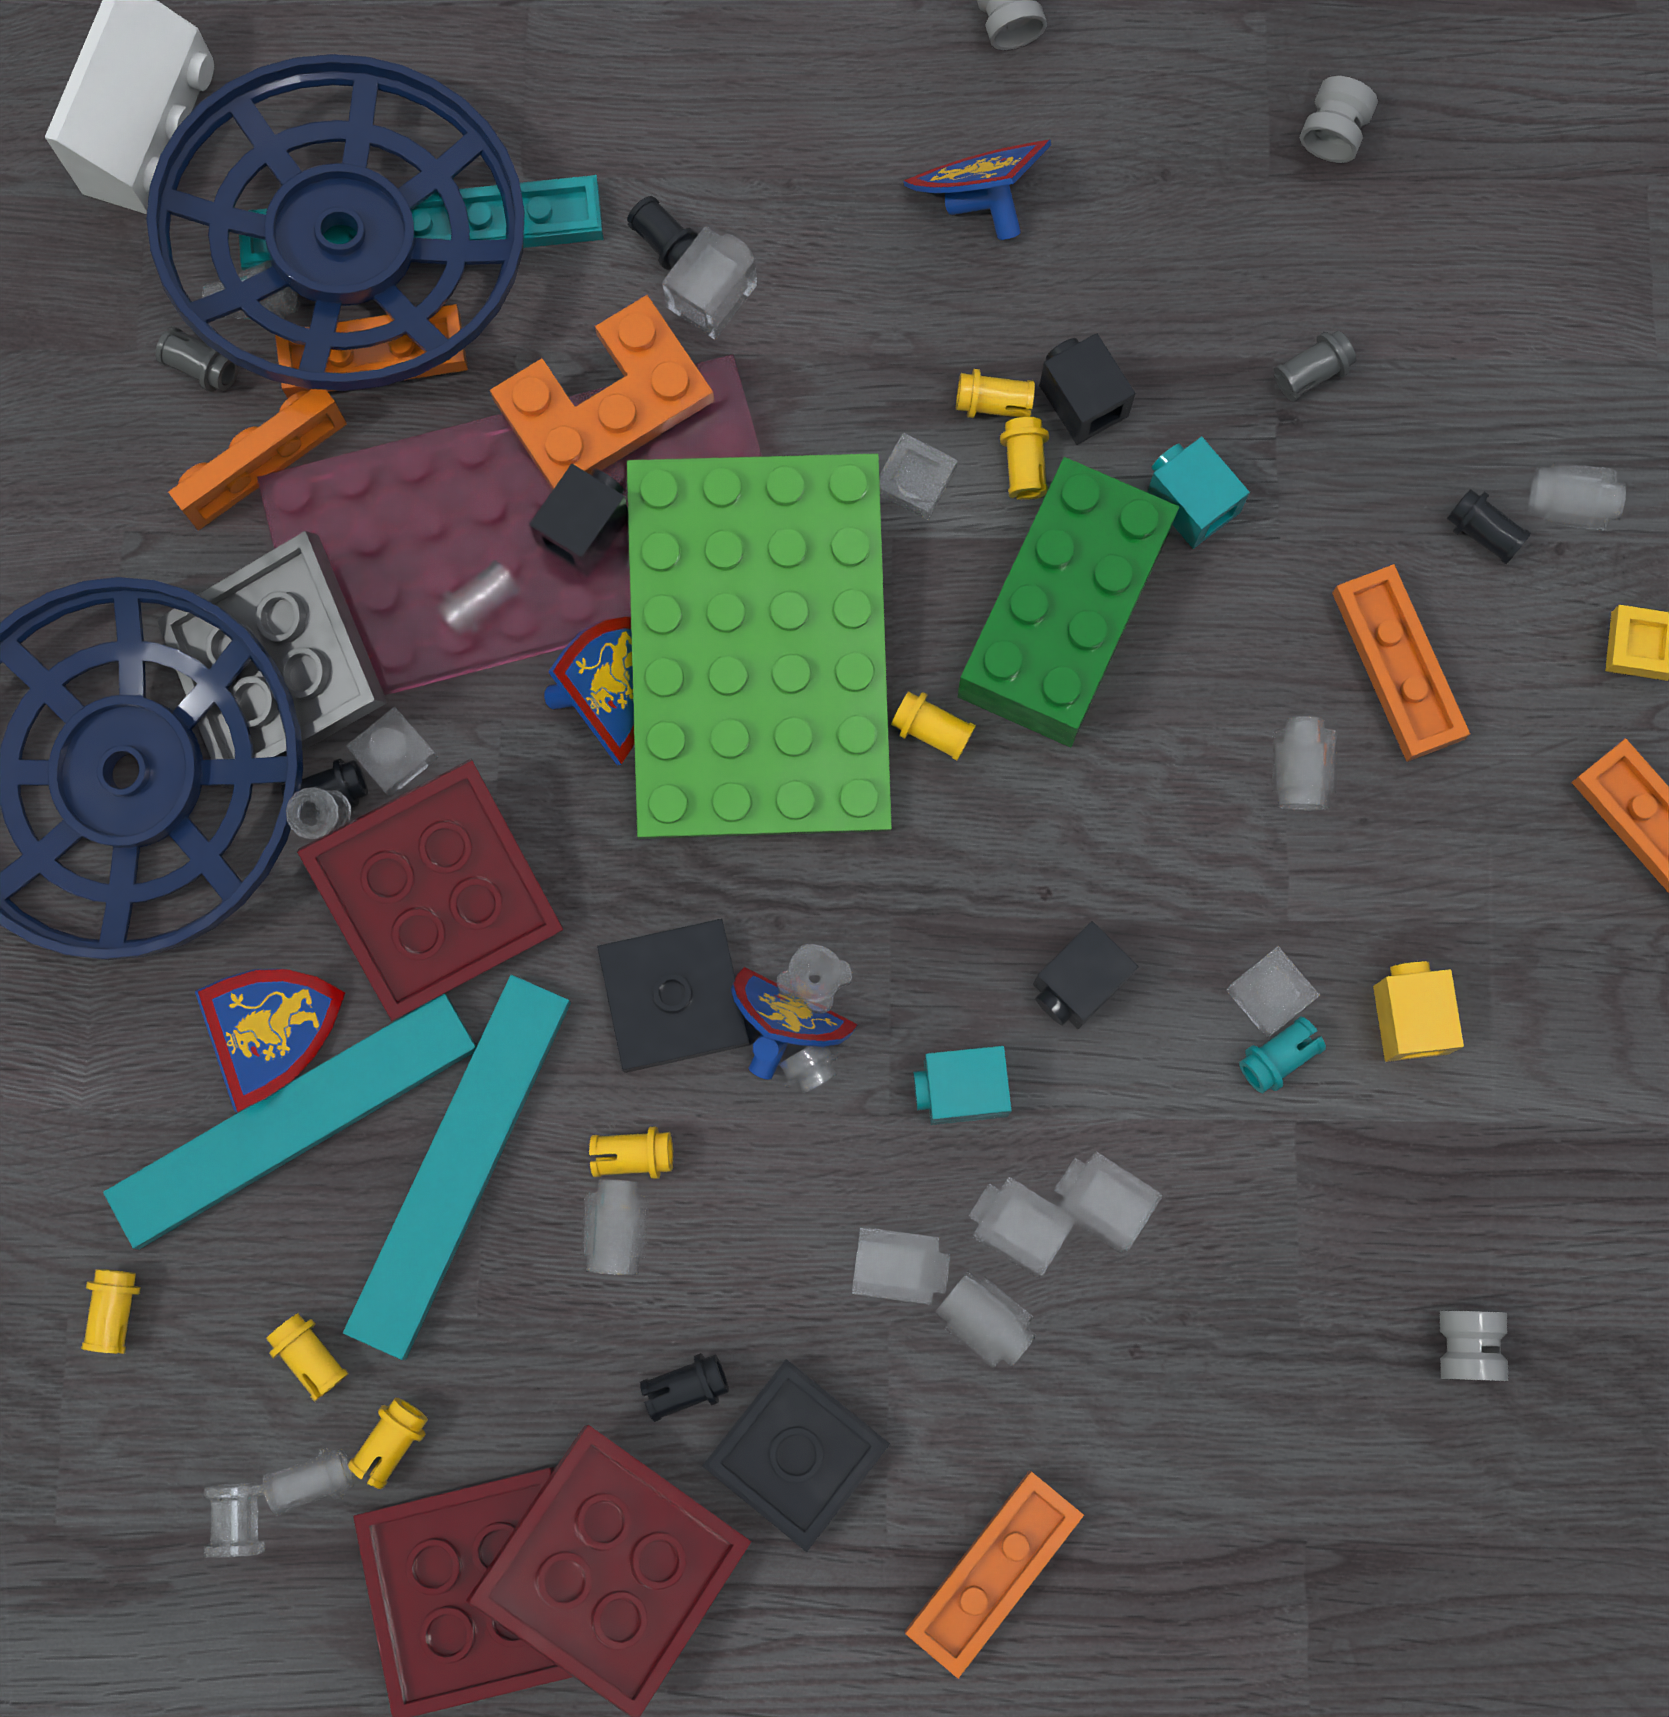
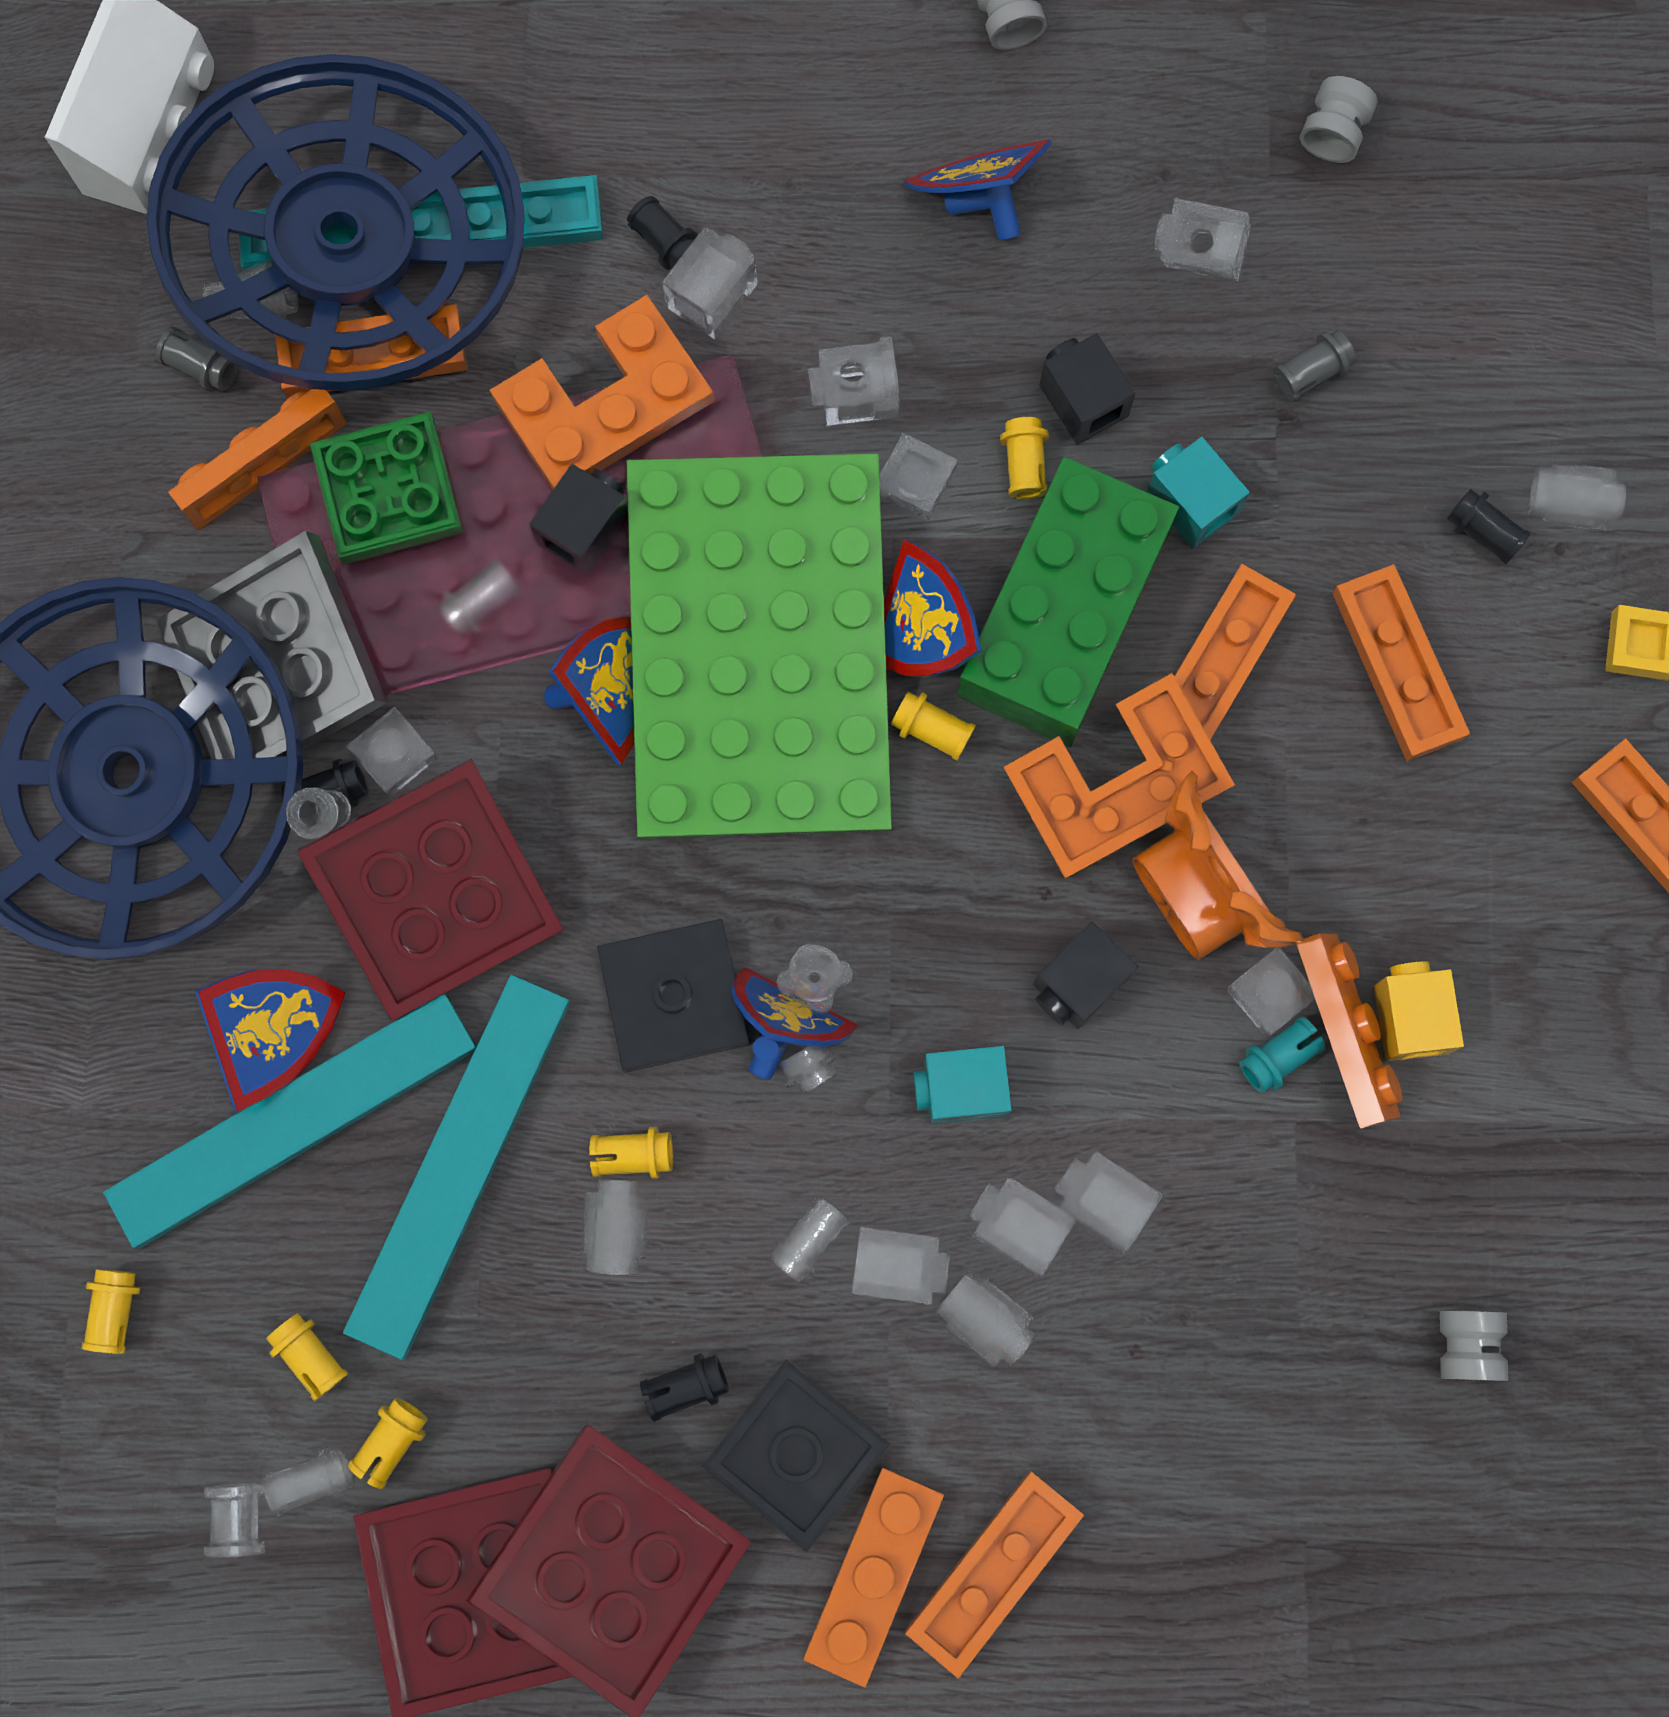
yellow pin [956,369,1035,418] -> none
clear brick [1272,716,1337,811] -> none
none -> green tile [310,411,464,565]
none -> clear pin [769,1196,850,1283]
none -> orange plate [803,1467,944,1688]
none -> clear brick [808,336,900,426]
none -> shield [884,539,982,676]
none -> orange plate [1004,673,1235,878]
none -> orange piece [1132,771,1304,960]
none -> clear brick [1154,198,1252,283]
none -> orange plate [1174,564,1296,740]
none -> orange plate [1296,933,1403,1129]

